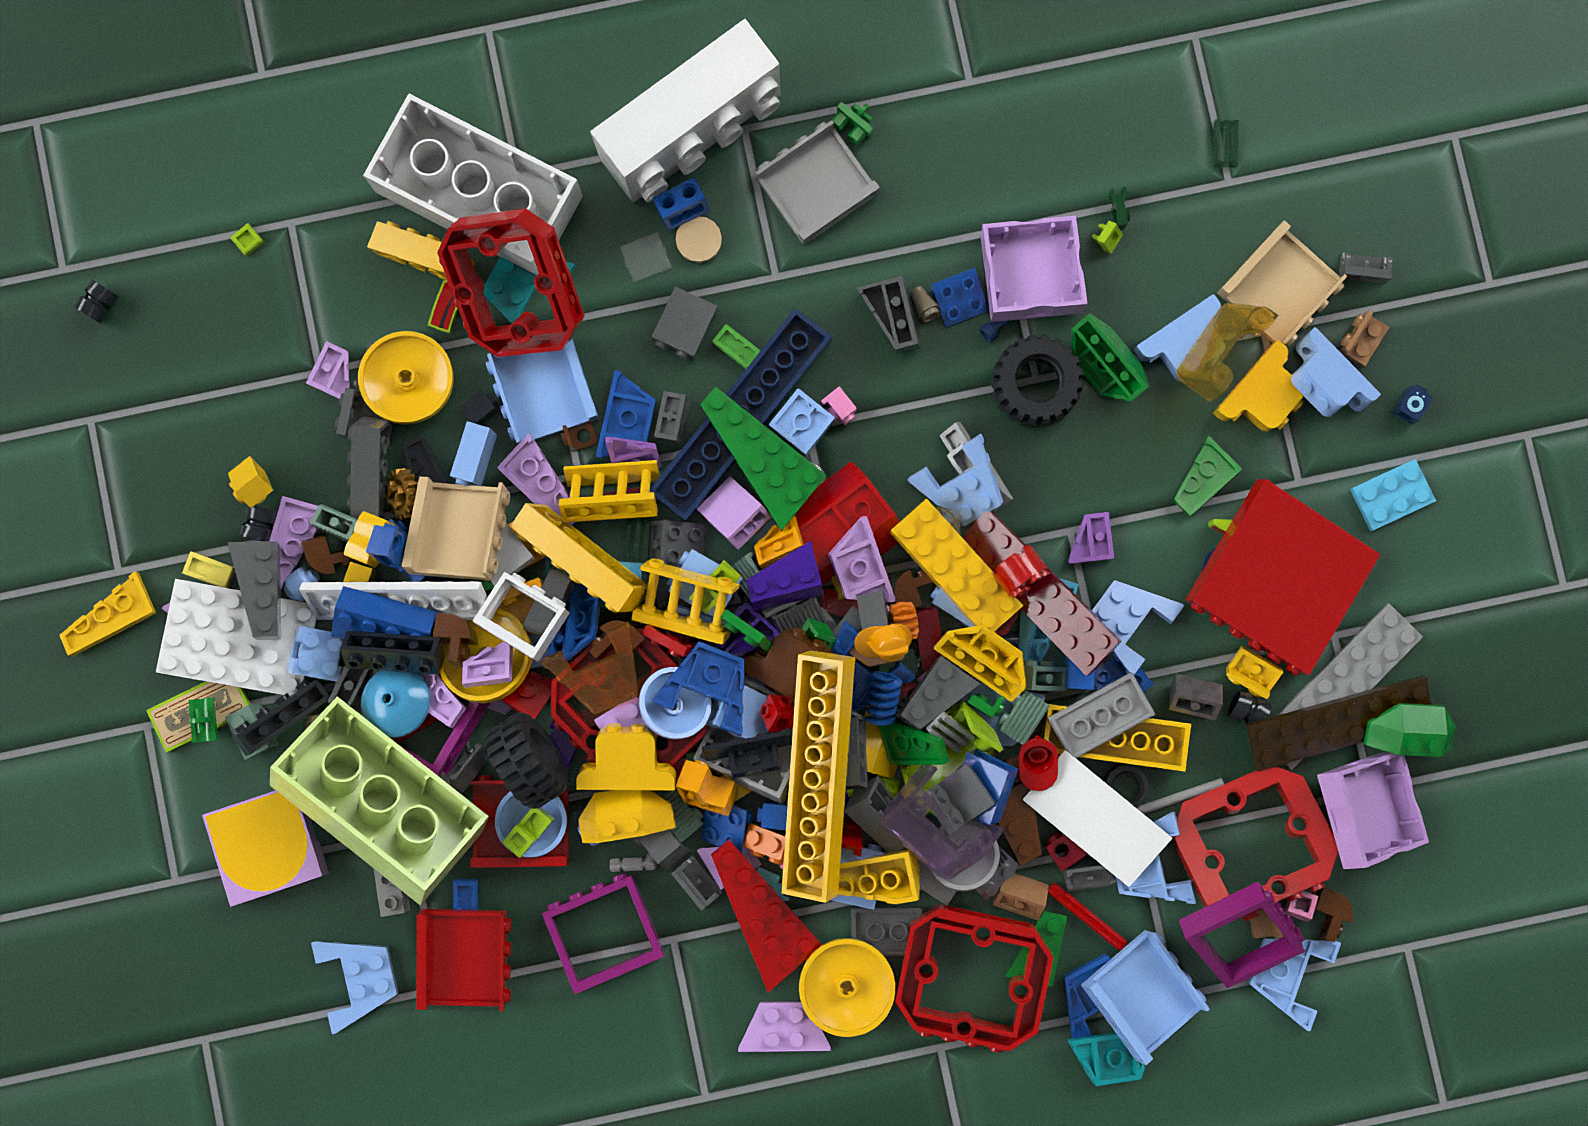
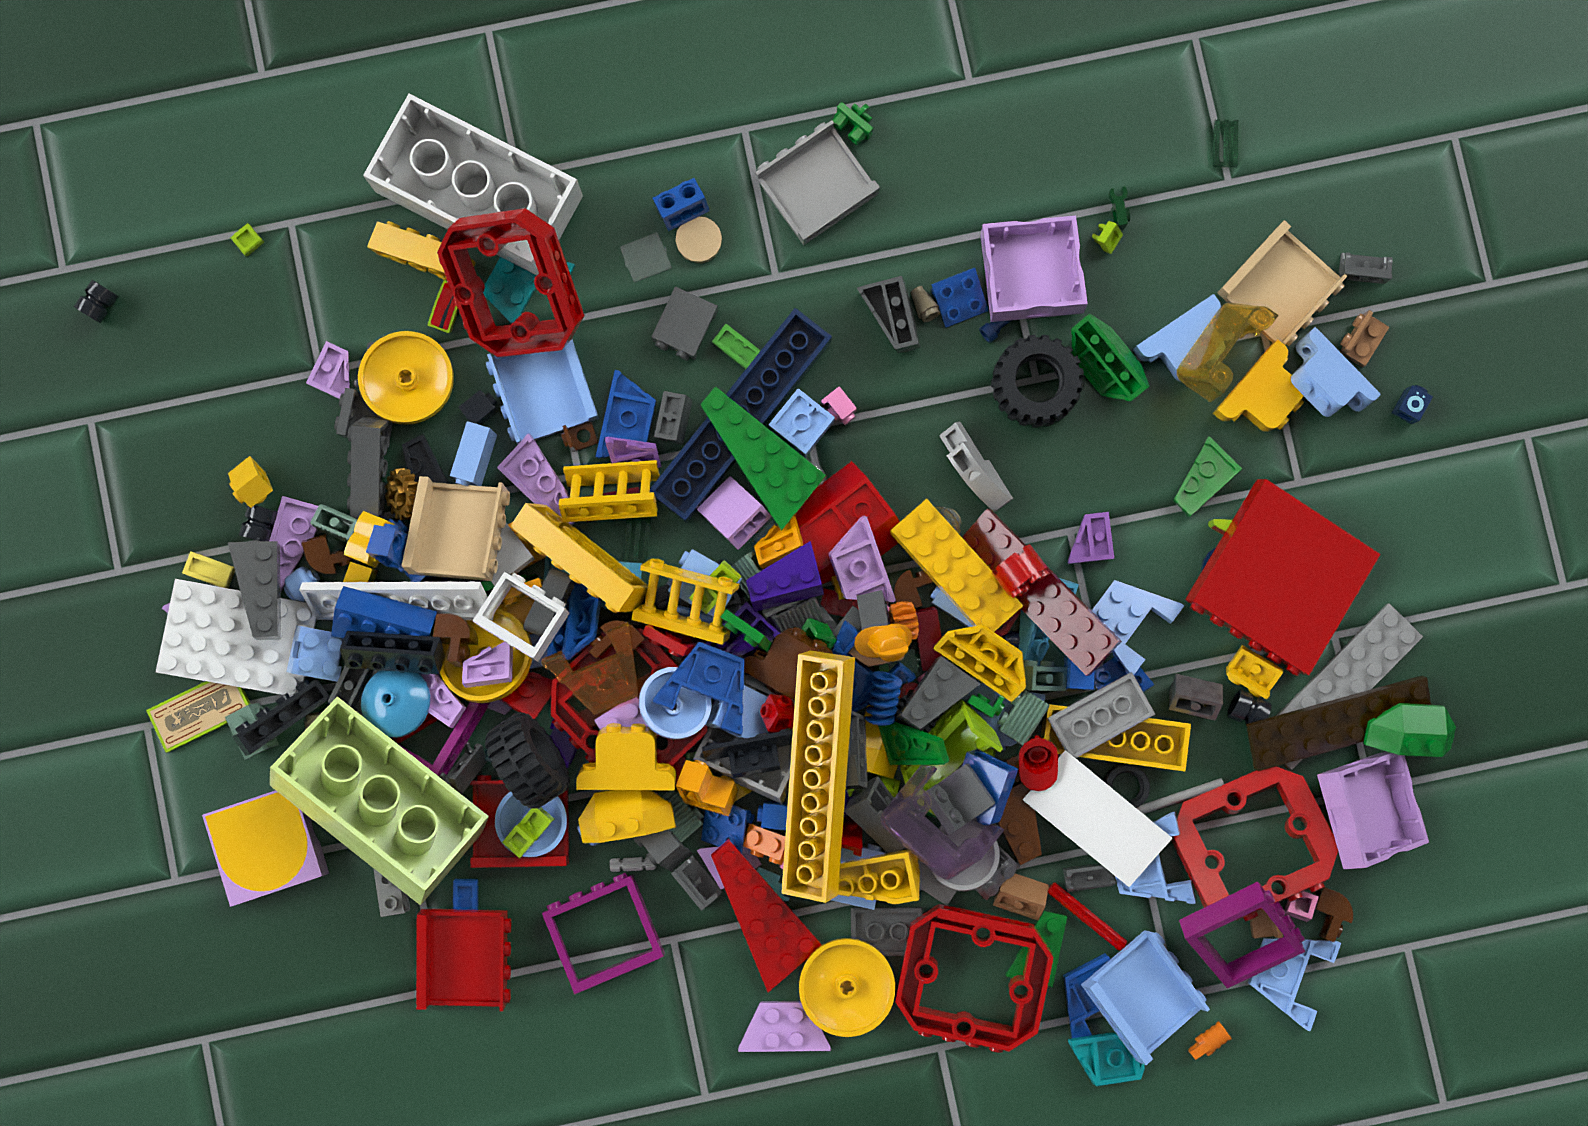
yellow wing [59,571,156,657] -> none
green hips [189,697,218,743] -> none
light blue wing [311,941,399,1034] -> none
white brick [590,19,780,203] -> none
dark grey bracket [649,520,705,568] -> none
light blue wing [907,434,1003,526] -> none
light grey tile [926,711,975,753] -> none
dark red brick [1043,832,1088,871] -> none
medium azure plate [1350,459,1436,531] -> none
none -> orange hinge [1188,1021,1232,1060]

